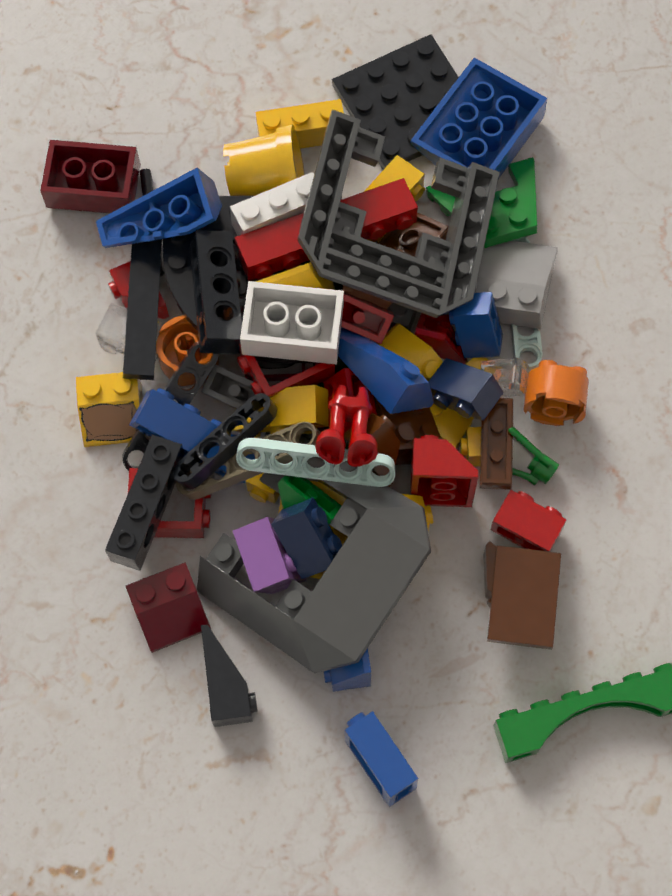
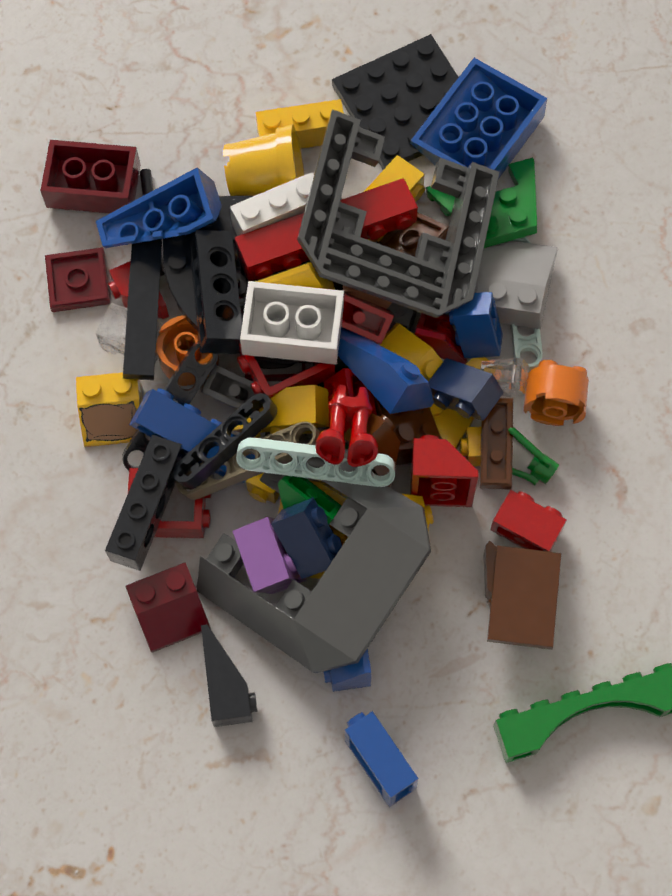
none -> dark red tile [45,247,111,312]

